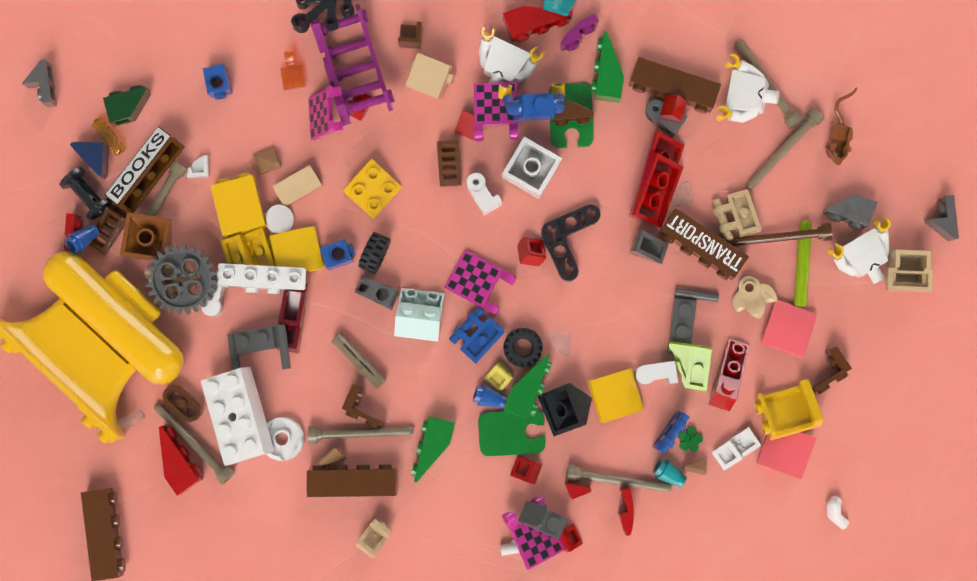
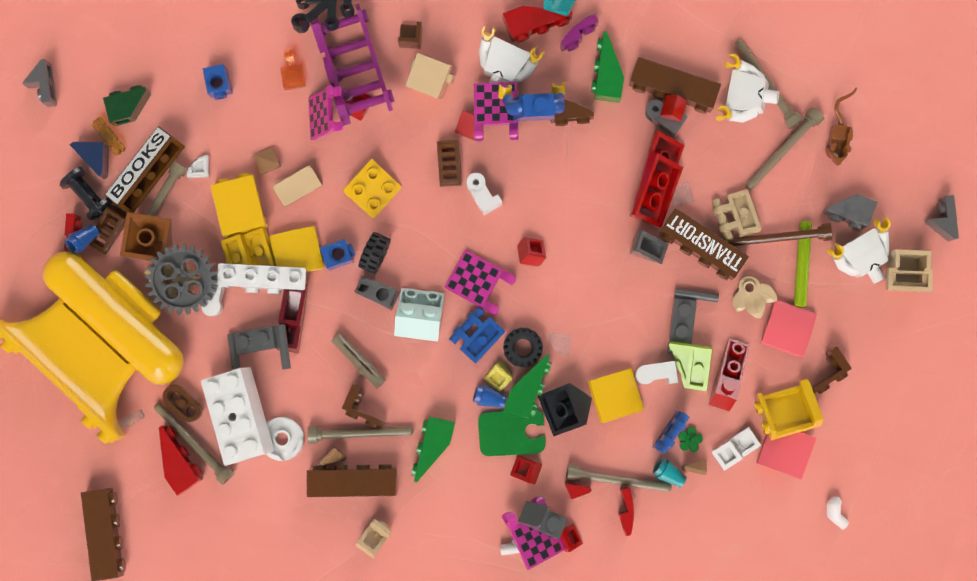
white piece [265,205,294,234] -> none
white slope [502,136,562,199] -> none
black beam [541,204,601,282] -> none
green piece [549,83,594,148] -> none

